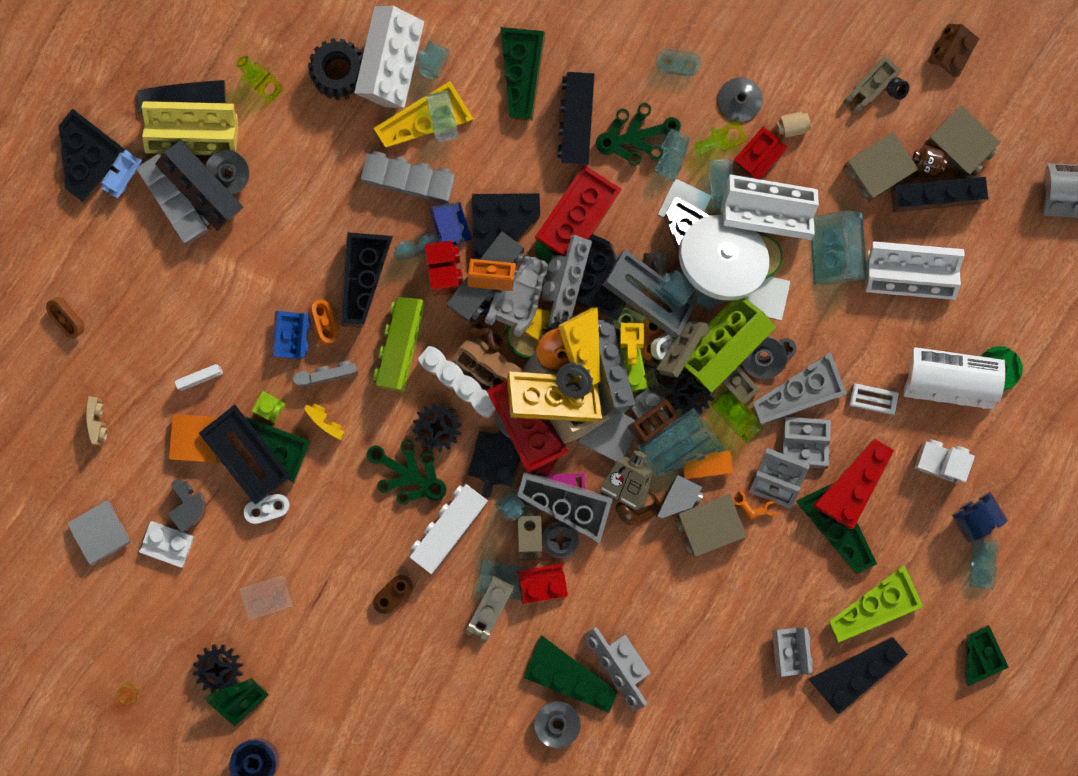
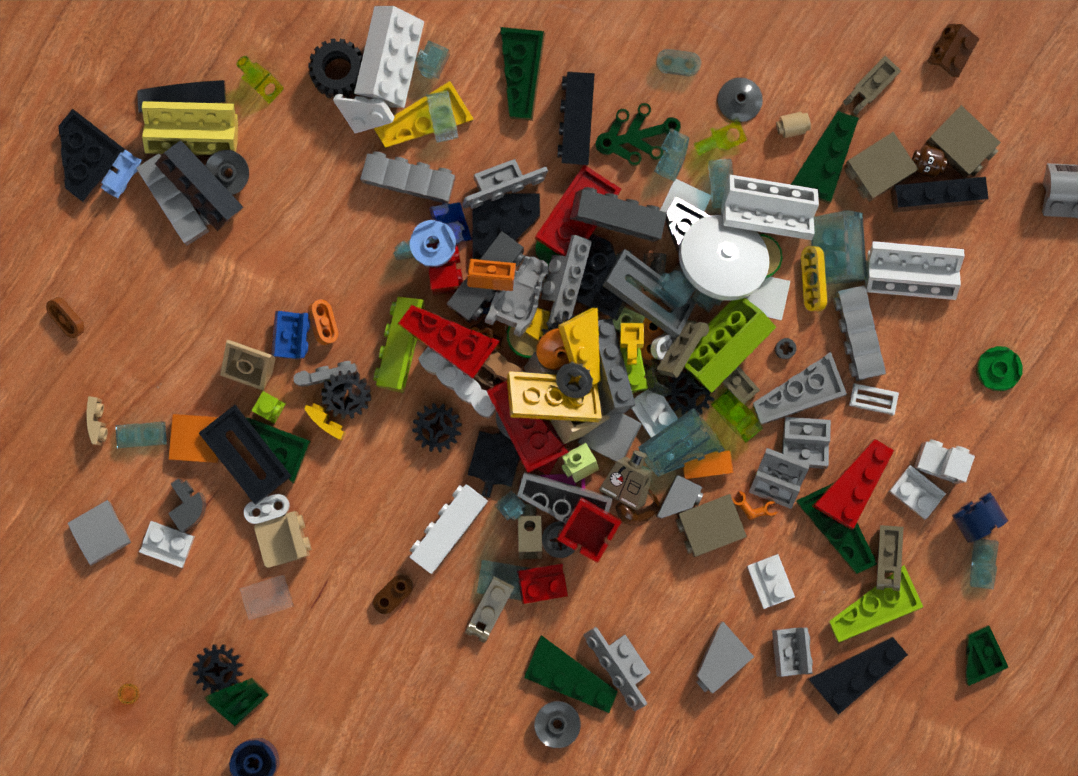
white tile [175,364,223,391] -> none
black wedge [340,232,393,328] -> none
dark green plant [367,440,447,505] -> none
reddish brown slope [627,399,680,445] -> none
red plate [733,126,788,179] -> none
dark grey dish [742,336,787,379] -> none
black bush [886,77,910,100] -> none
white brick [904,347,1005,409] -> none
none -> clear light blue slope [116,421,167,448]
none -> tan slope [220,340,276,390]
none -> tan bracket [254,511,312,568]
none -> black gear [321,370,371,419]
none -> white wing [333,94,395,134]
none -> red wing [398,305,499,379]
none -> light blue plate [409,220,456,267]
none -> light grey bracket [462,159,548,209]
none -> red piece [557,497,621,563]
none -> yellowish green brick [561,443,599,483]
none -> dark grey brick [570,187,667,242]
none -> light grey slope [696,621,754,694]
none -> white plate [747,554,795,609]
none -> dark green wing [790,111,859,204]
none -> yellow beam [801,246,827,312]
none -> light grey brick [833,285,886,381]
none -> dark tan plate [876,525,904,591]
none -> white plate [889,465,946,520]

